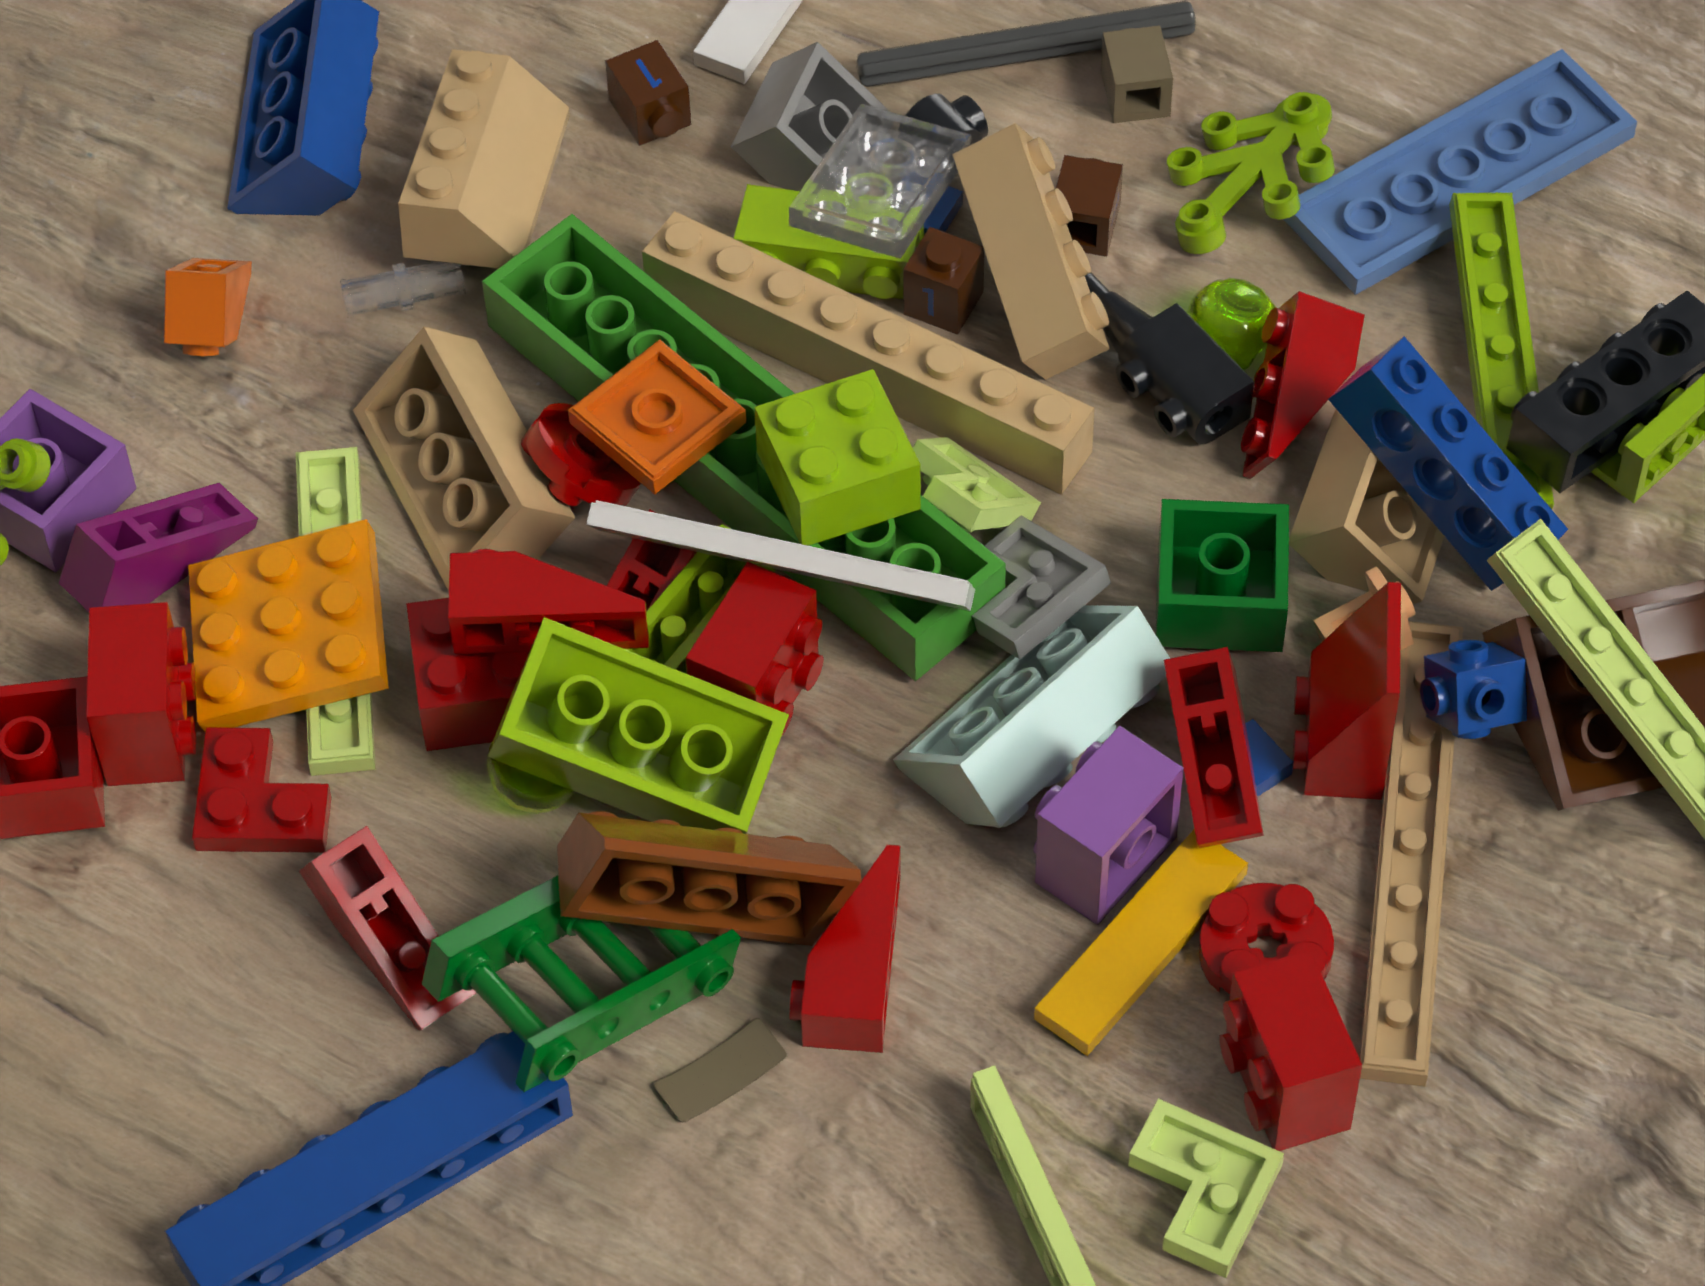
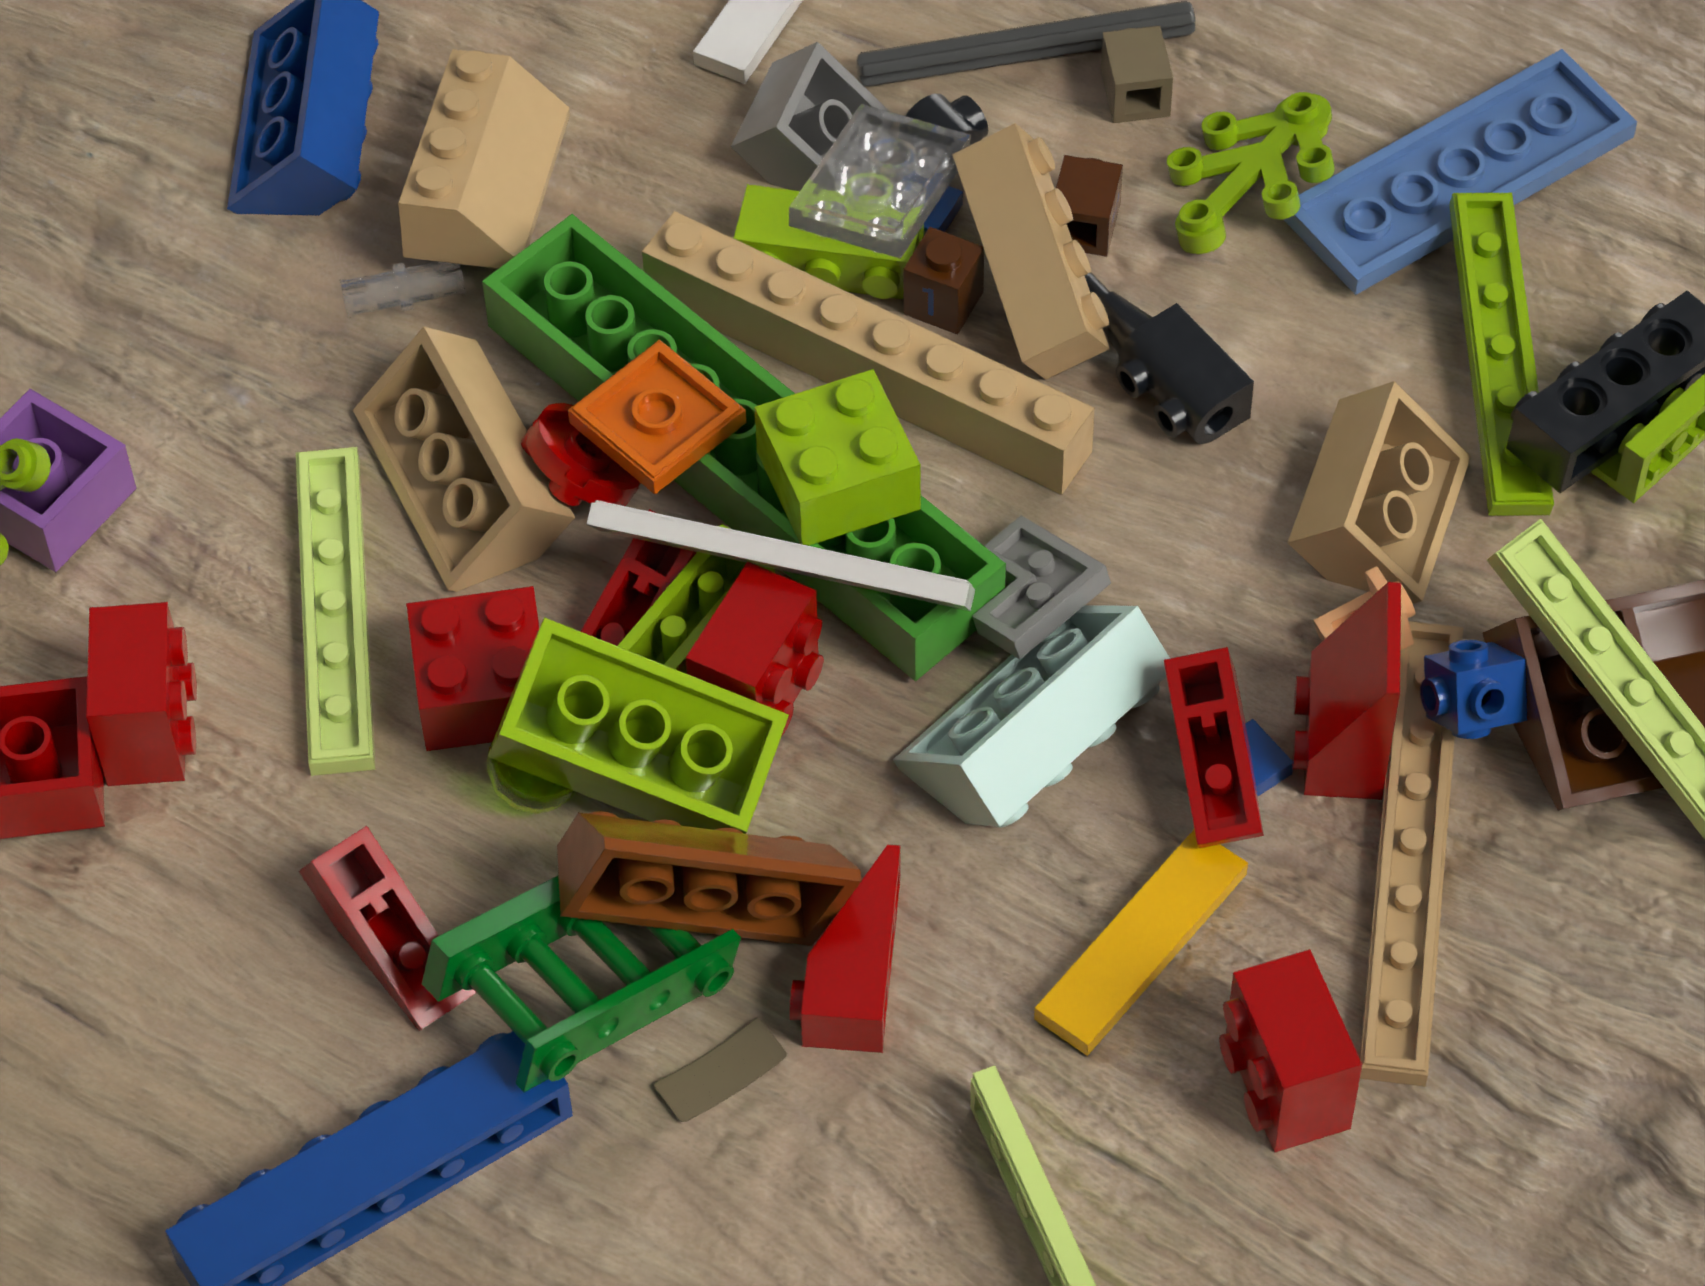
magenta slope [59,483,258,612] -> none
orange slope [164,258,252,356] -> none
light orange plate [188,519,389,732] -> none
red plate [192,727,332,853] -> none
red slope [448,549,649,654] -> none
reddish brown brick [605,40,691,146] -> none
yellowish green plate [913,437,1041,533] -> none
medium lavender brick [1033,725,1184,925] -> none
yellowish green plate [1128,1098,1284,1278] -> none
green brick [1155,499,1289,652] -> none
clear neon green hair [1187,277,1277,370] -> none
red plate [1199,883,1334,994] -> none
red slope [1241,291,1365,479] -> none
blue brick [1328,336,1568,591] -> none

